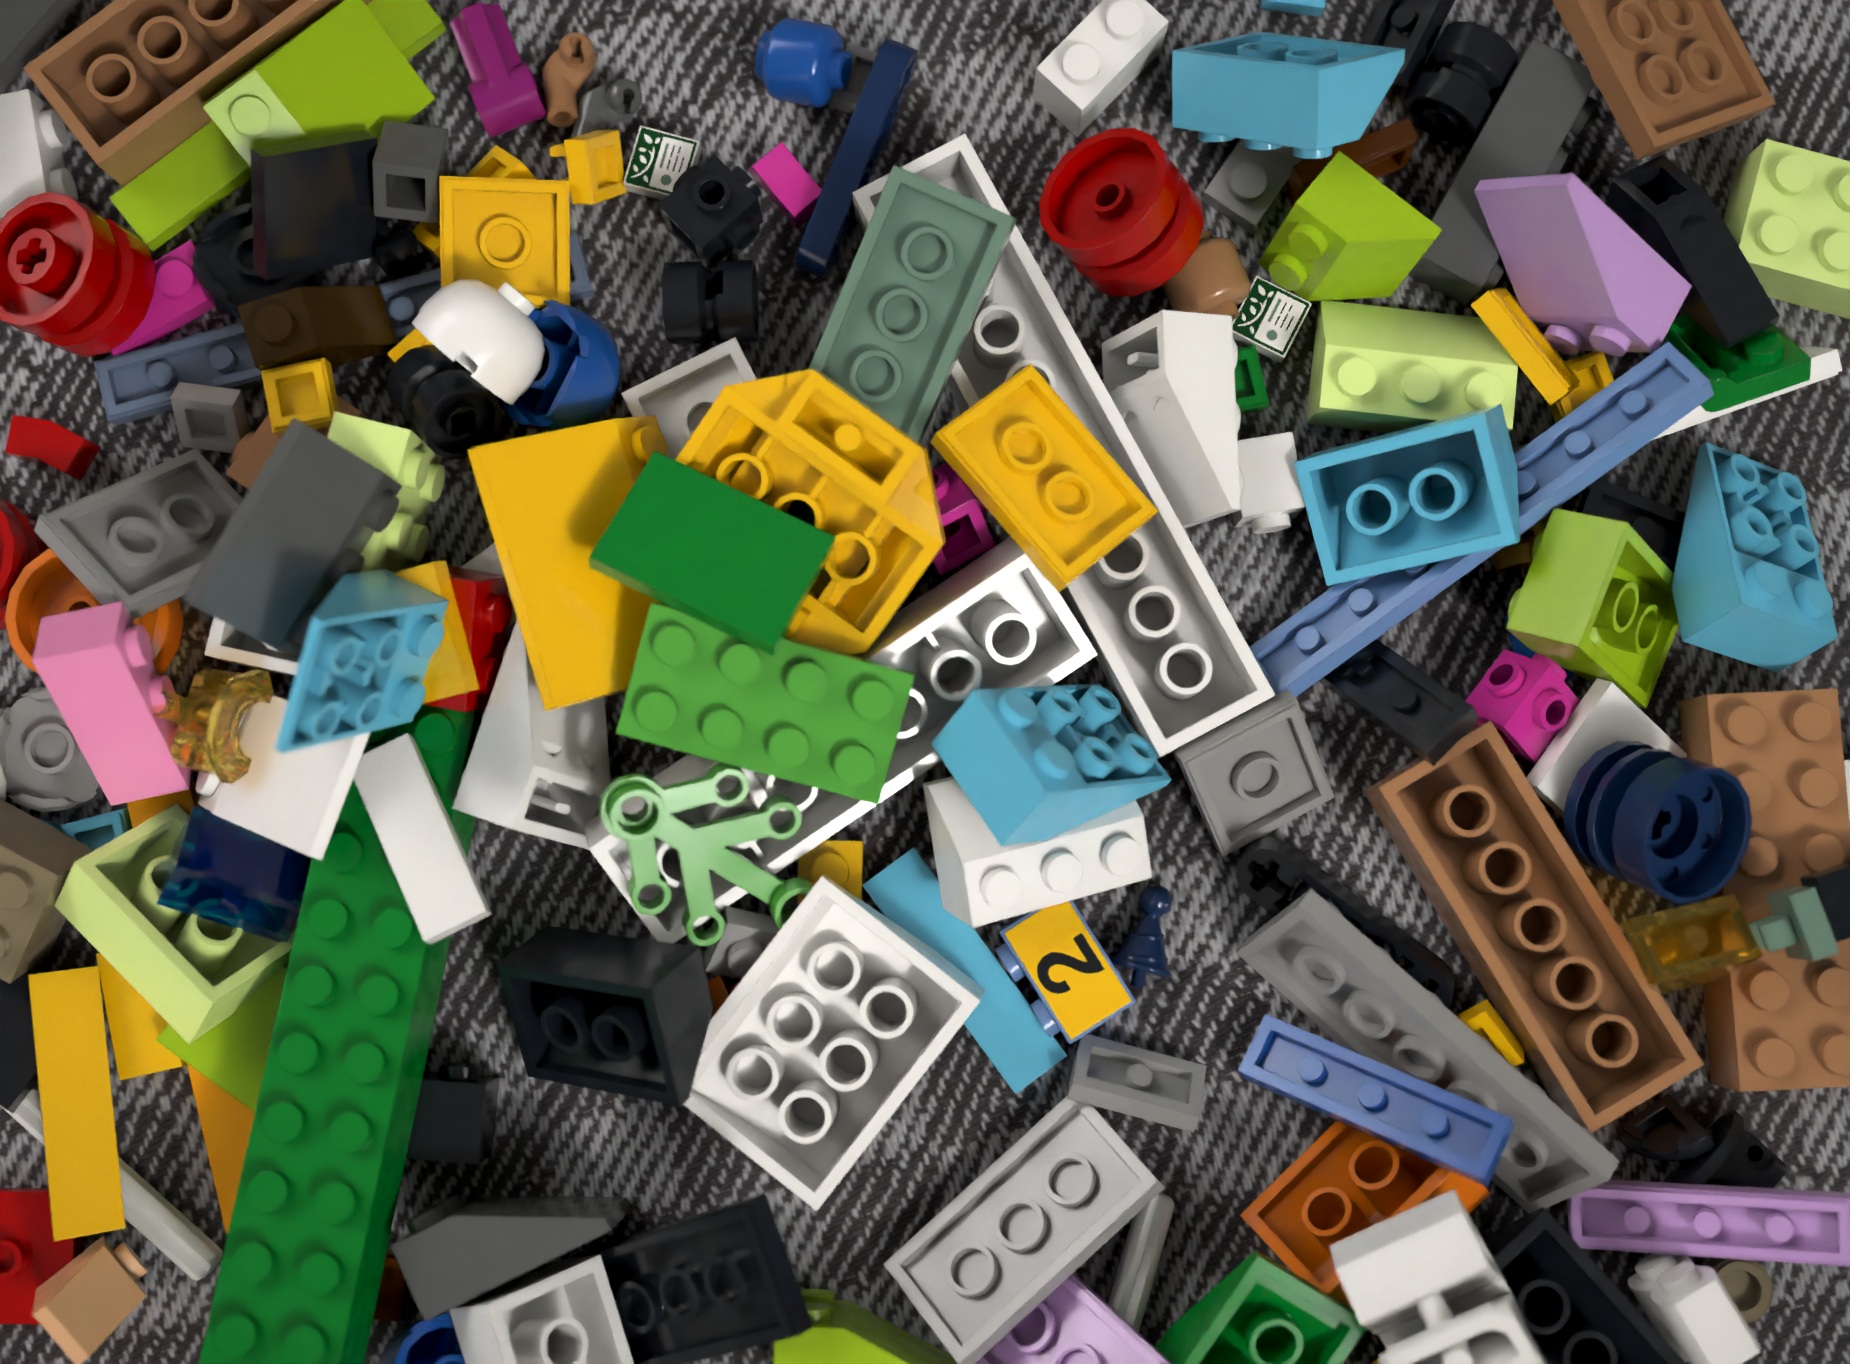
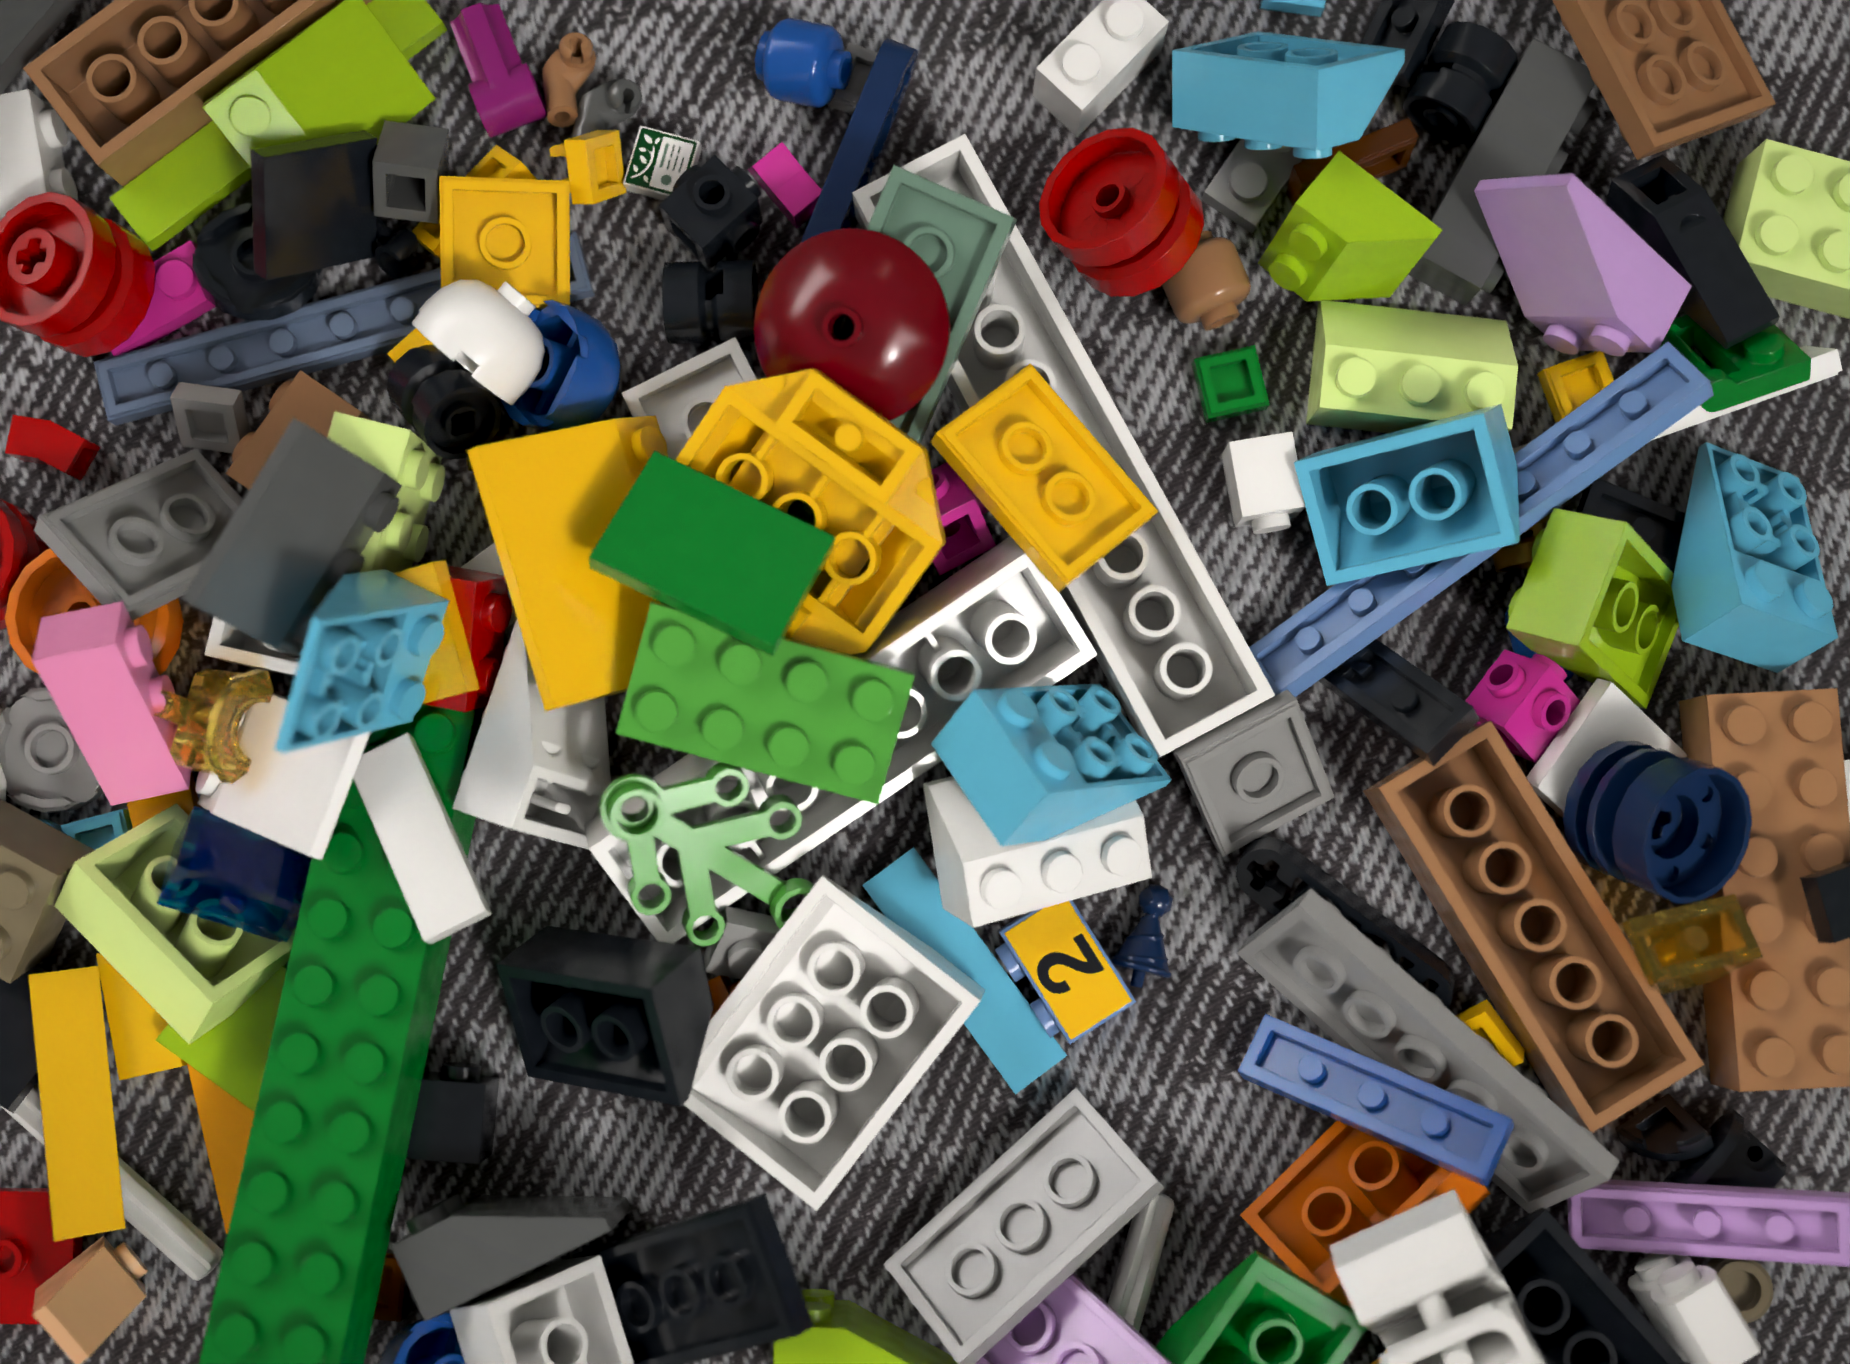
dark brown slope [237,286,398,371] -> none
yellow tile [261,357,340,437] -> none
yellow plate [797,840,864,904] -> none
light grey plate [1067,1034,1206,1132] -> none
white slope [1102,310,1244,529] -> none
tile [1232,276,1312,363] -> none
yellow tile [1471,287,1580,406] -> none
sand green tile [1745,886,1840,961] -> none
none -> dark red dish [754,228,951,422]

